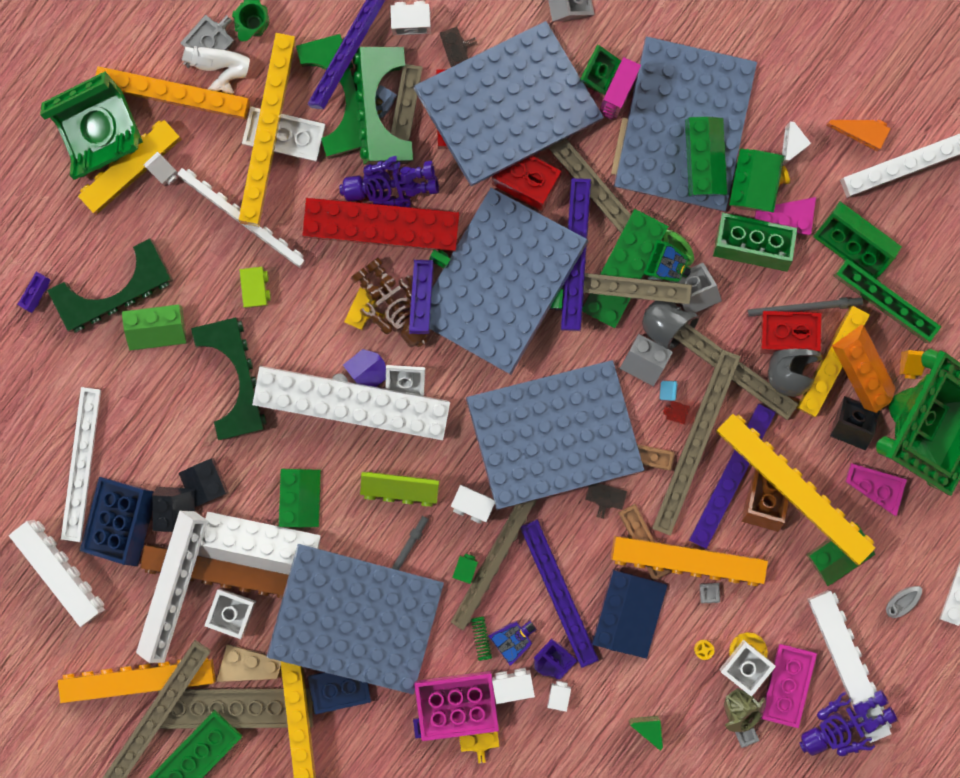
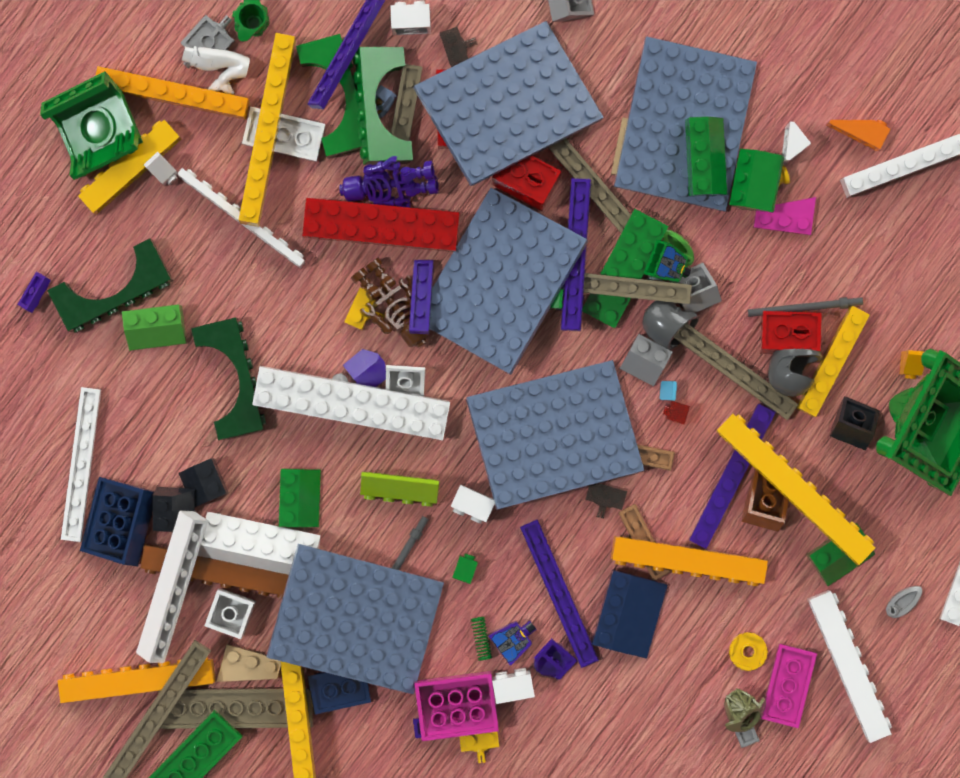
white brick [8,520,105,627] -> none
lime brick [239,267,271,308] -> none
green plate [429,250,450,269] -> none
dark tan plate [451,500,537,630] -> none
white brick [547,681,571,712] -> none
green slope [580,45,621,95] -> none
dark pink arch [600,57,641,120] -> none
green slope [628,716,663,751] -> none
dark tan plate [652,349,741,536] -> none
yellow wheel [694,640,714,660] -> none
light grey tile [699,583,720,603] -> none
green slope [713,213,797,272] -> none
white brick [719,639,776,697] -> none
dark purple piece [799,689,898,756] -> none
green slope [813,201,902,280] -> none
orange slope [832,325,896,413] -> none
green brick [833,259,941,343] -> none
dark pink wing [845,463,907,516] -> none

